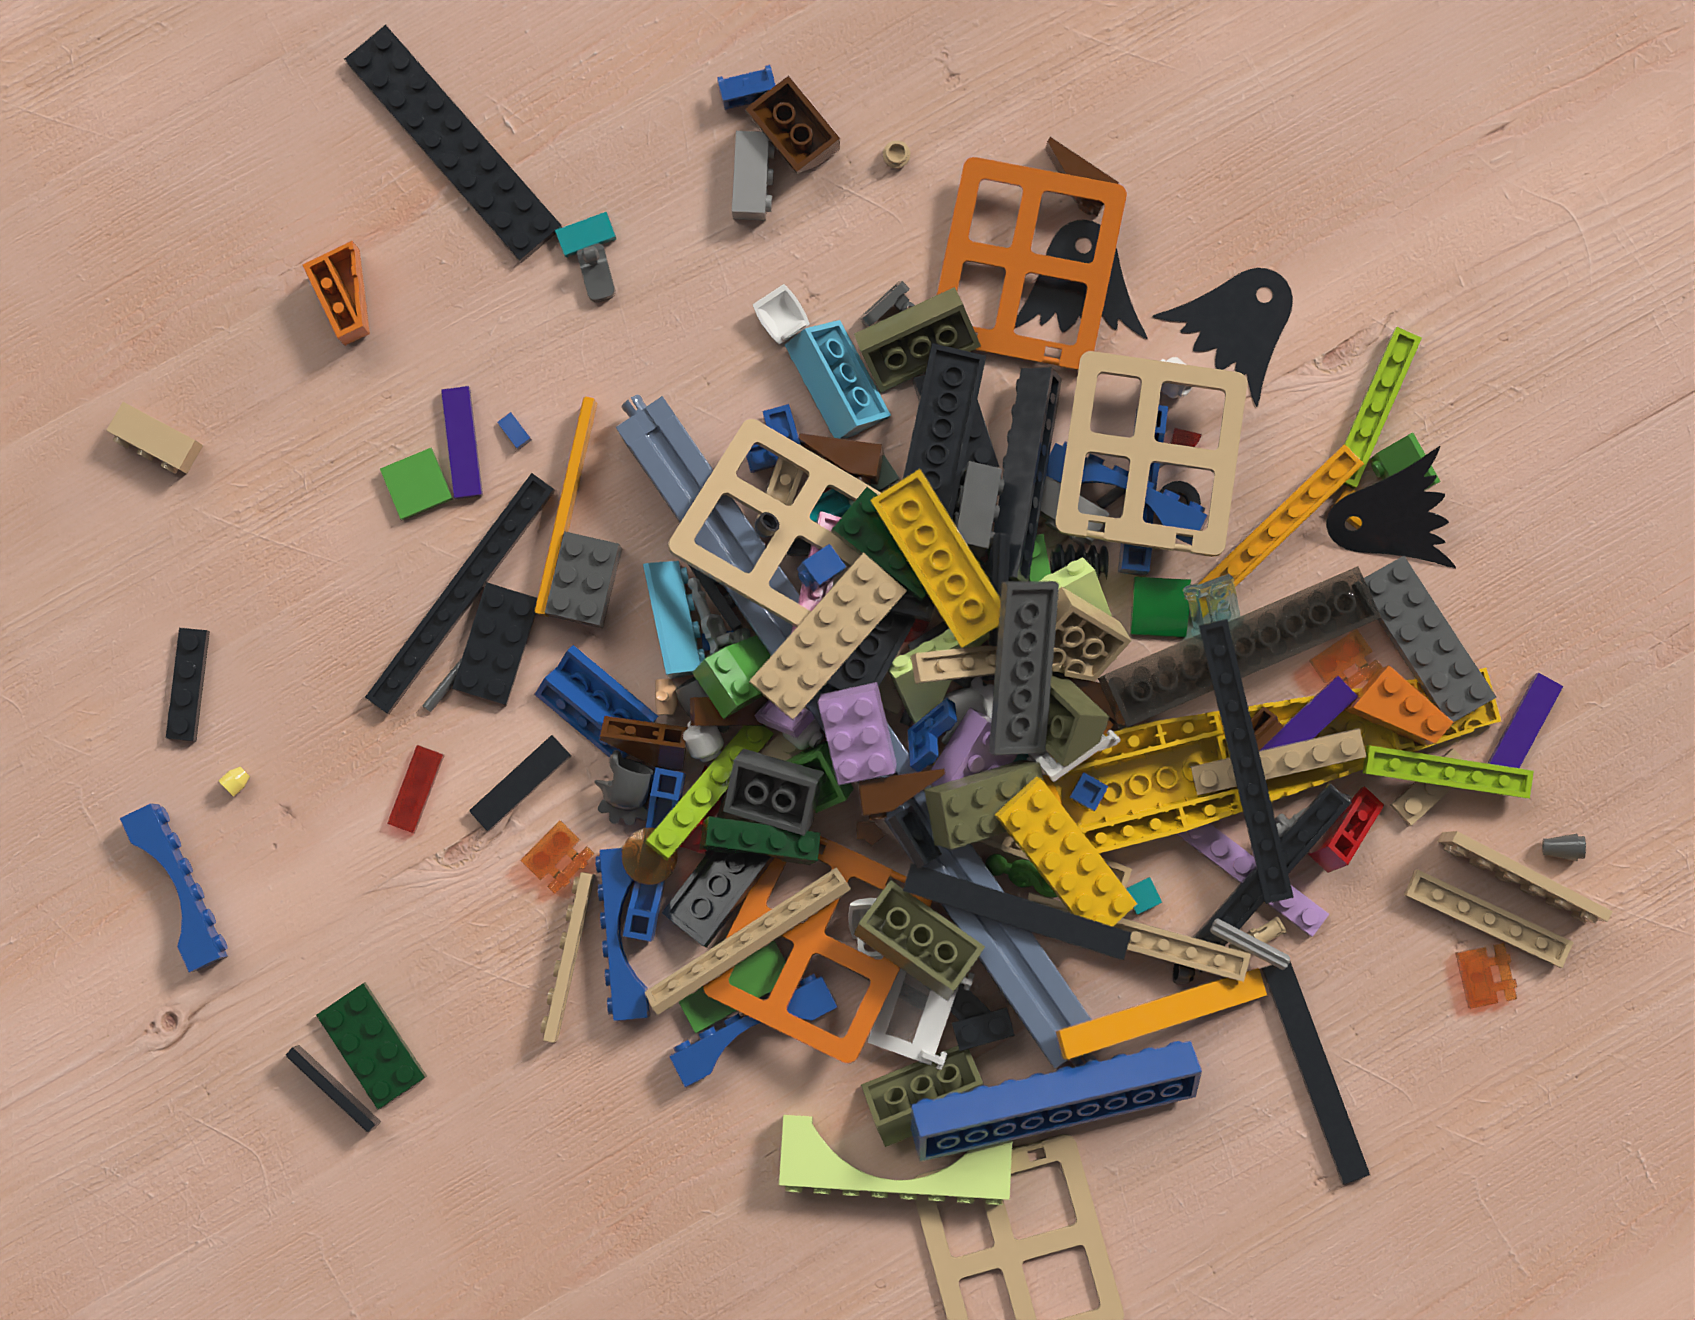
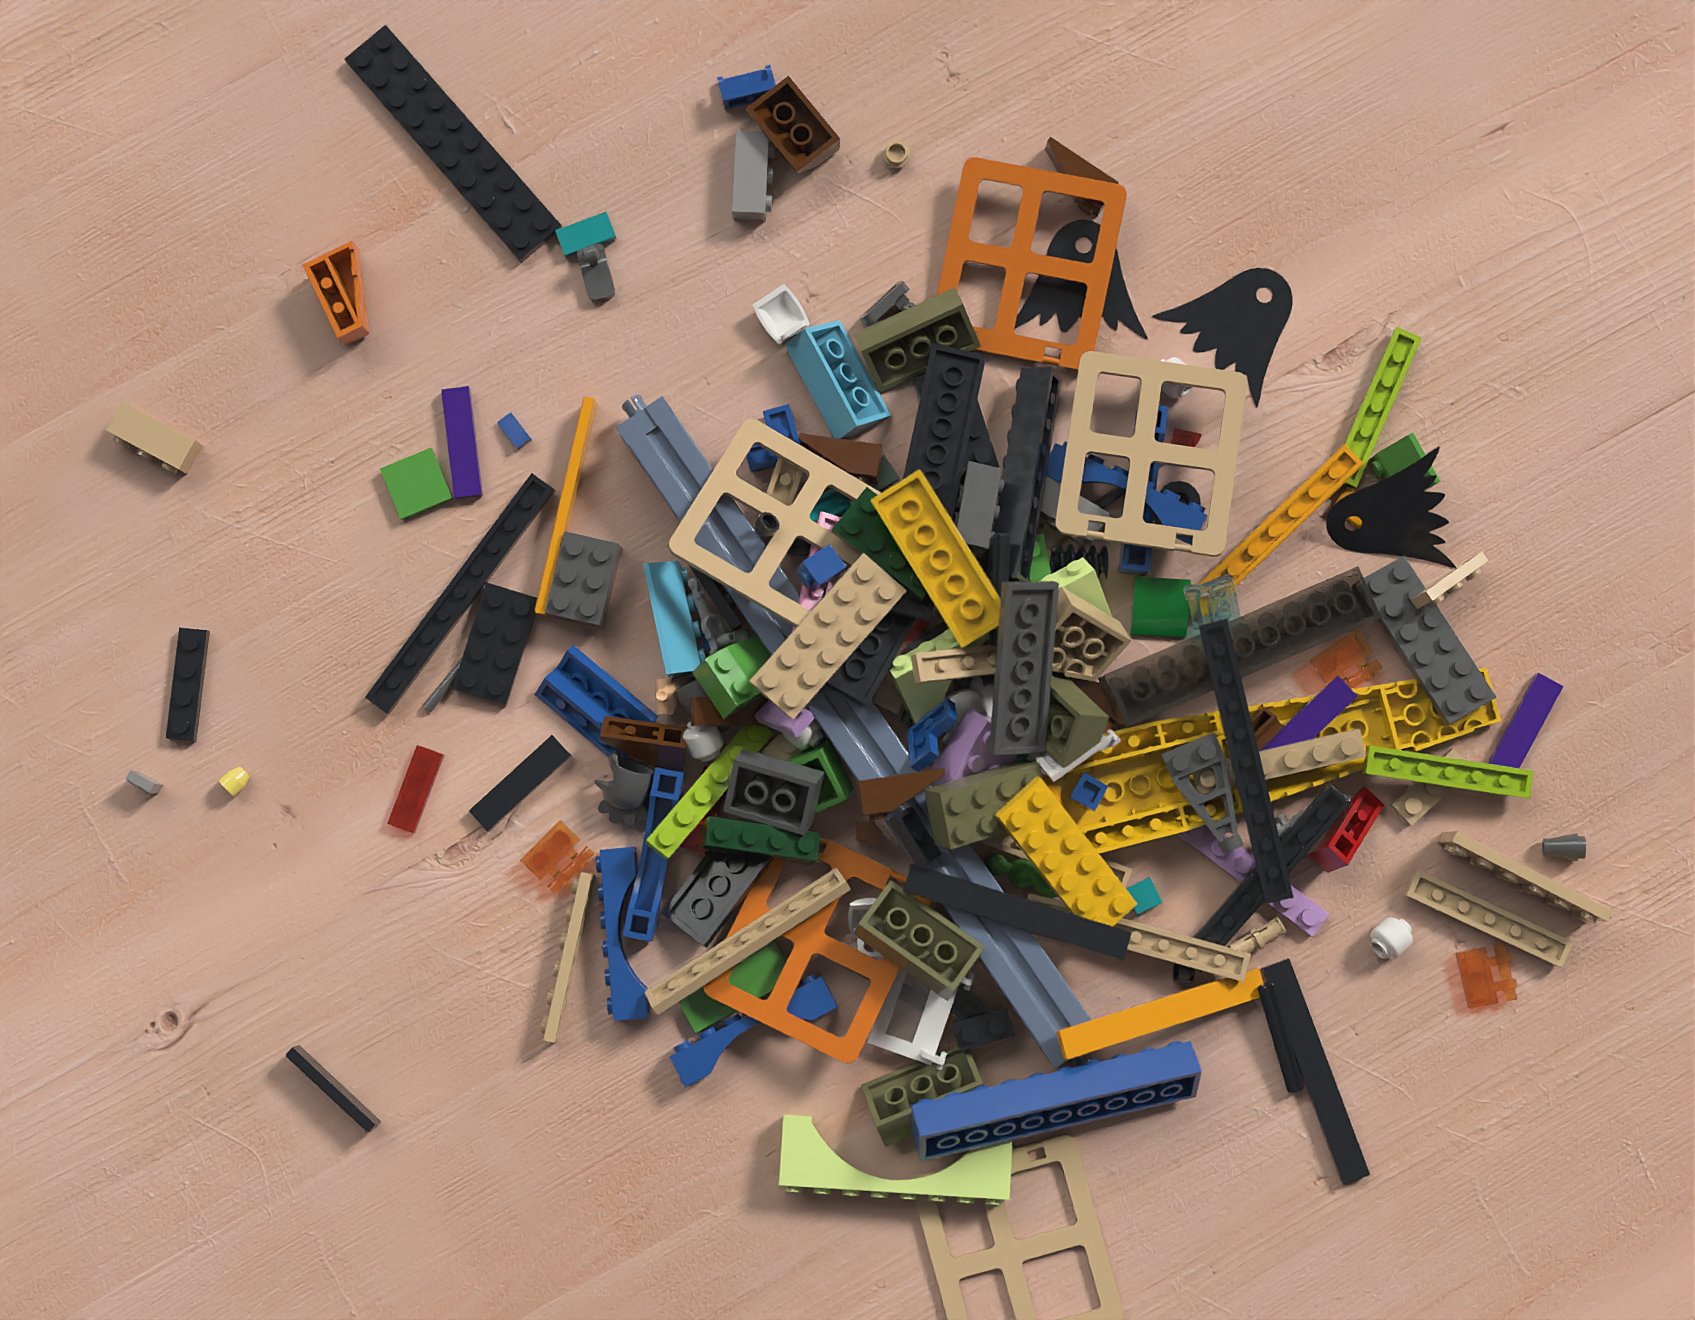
blue arch [120,803,228,972] -> none
dark green plate [316,982,427,1110] -> none
clear orange dish [621,828,678,885] -> none
lavender brick [818,682,897,785] -> none
light grey axle [1210,919,1291,970] -> none
orange wedge [1343,665,1454,746] -> none
none -> light grey tile [126,770,163,794]
none -> dark grey plate [1161,732,1244,853]
none -> black axle [1258,983,1304,1093]
none -> white head [1370,917,1413,959]
none -> tan plate [1411,552,1488,609]

